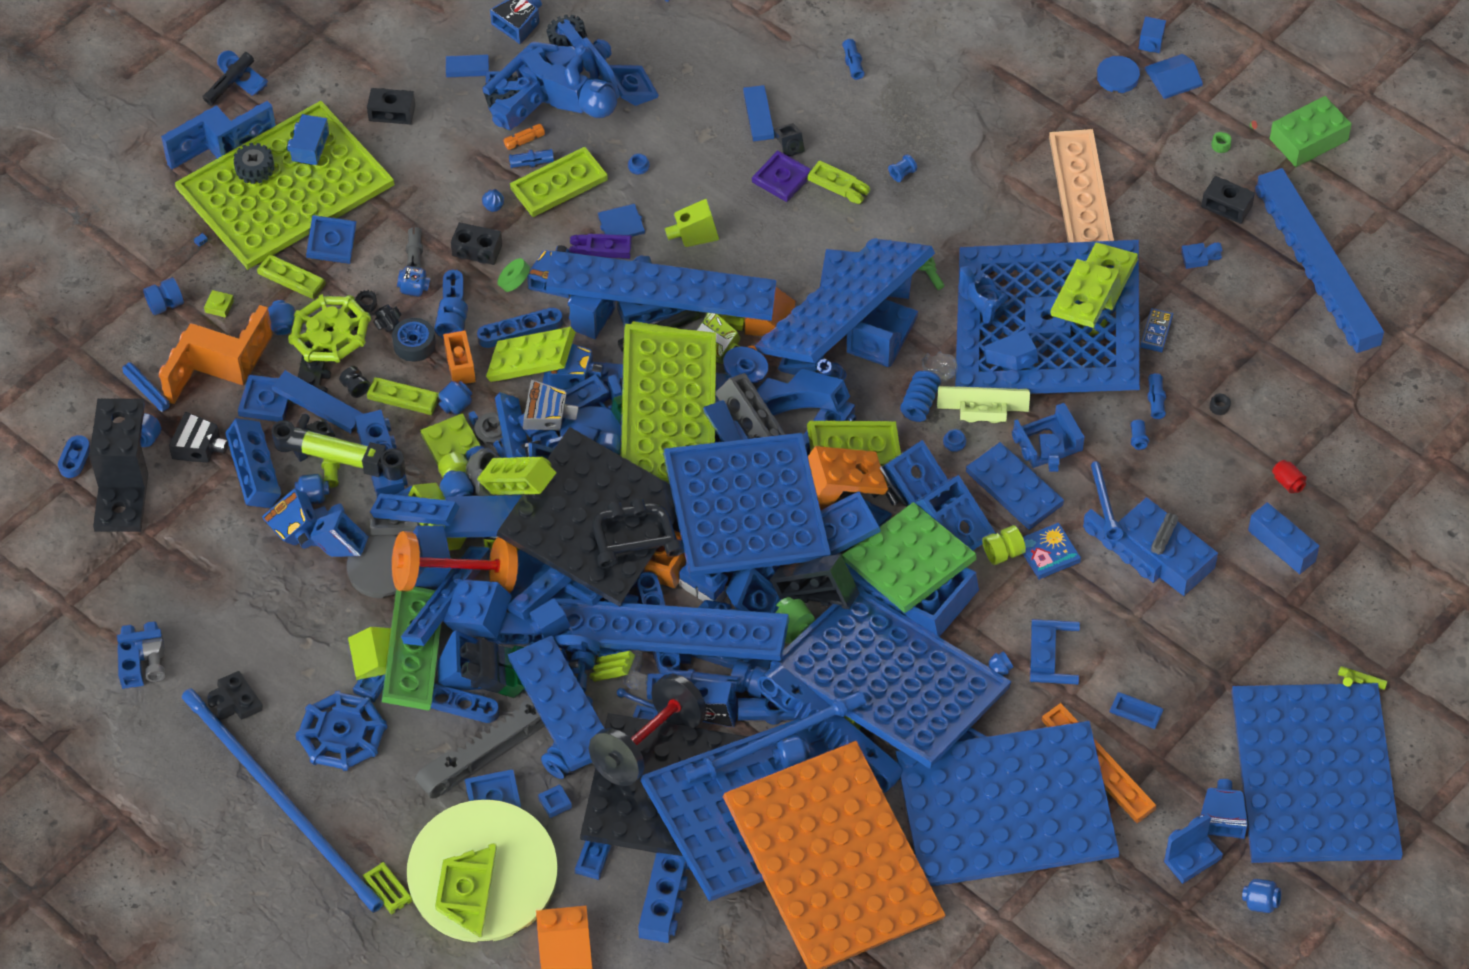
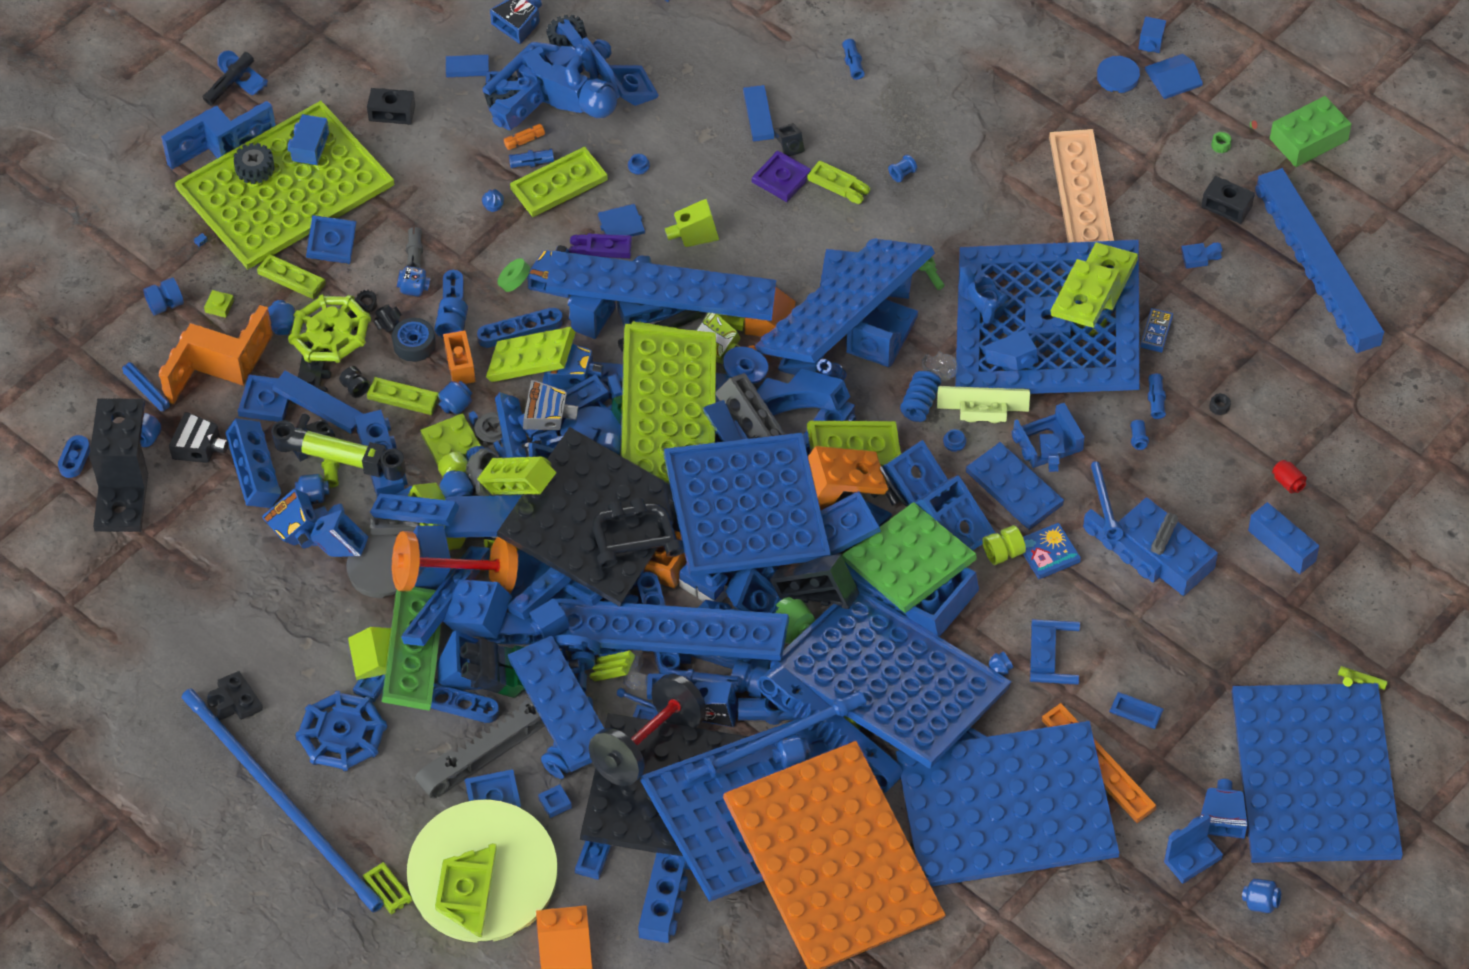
blue hips [117,621,165,689] -> none
black brick [451,222,502,265] -> none

